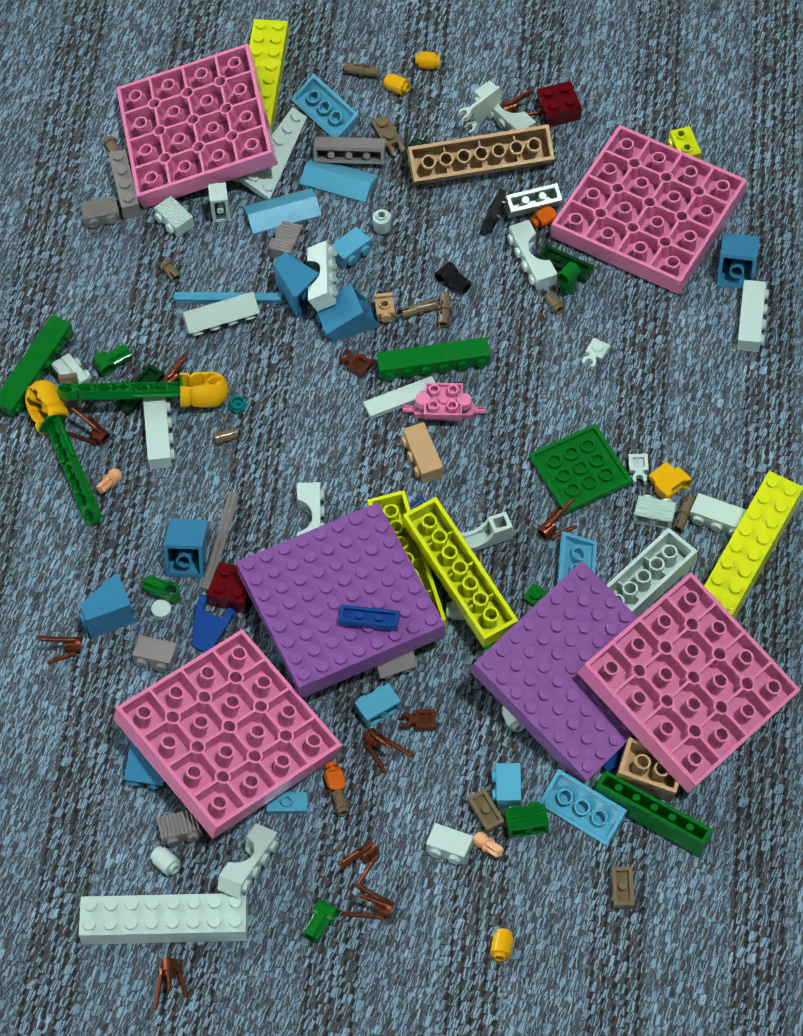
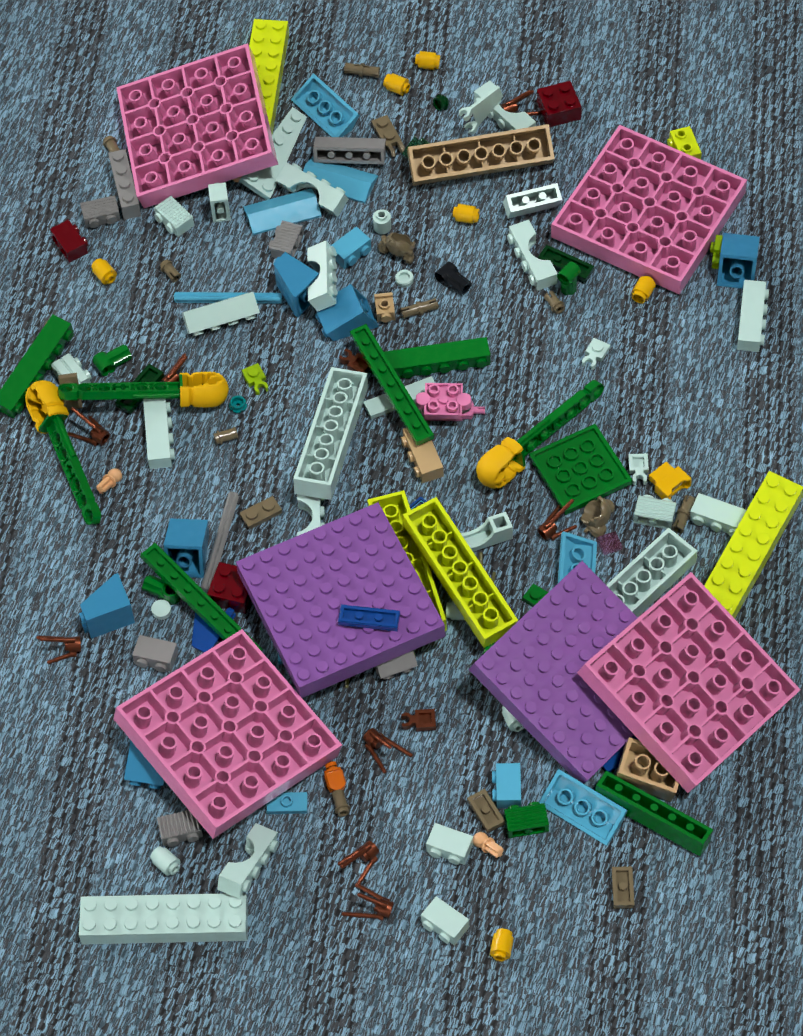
copper plant [153,957,188,1010] -> none
green piece [302,899,339,943] -> none
medium azure brick [354,683,402,728] -> none
dark tan pin [437,291,452,328] -> none
pearl dark grey plate [479,188,507,236] -> none
orange arm [529,206,556,229] -> none
none -> dark red brick [50,219,89,263]
none -> yellow brick [91,258,117,285]
none -> green plate [140,543,263,651]
none -> dark tan plate [239,496,282,530]
none -> lime plate [241,363,269,395]
none -> light aqua arch [275,162,349,217]
none -> light aqua brick [293,367,368,500]
none -> green plate [350,324,434,446]
none -> dark tan hair [377,232,416,265]
none -> light aqua tile [395,270,414,288]
none -> light aqua brick [421,896,470,946]
none -> dark green plate [433,94,449,111]
none -> yellow brick [453,204,480,224]
none -> piece [476,380,604,489]
none -> dark tan hair [581,496,615,538]
none -> clear pink tile [597,531,623,555]
none -> yellow brick [631,276,656,304]
none -> lime plate [710,235,723,269]

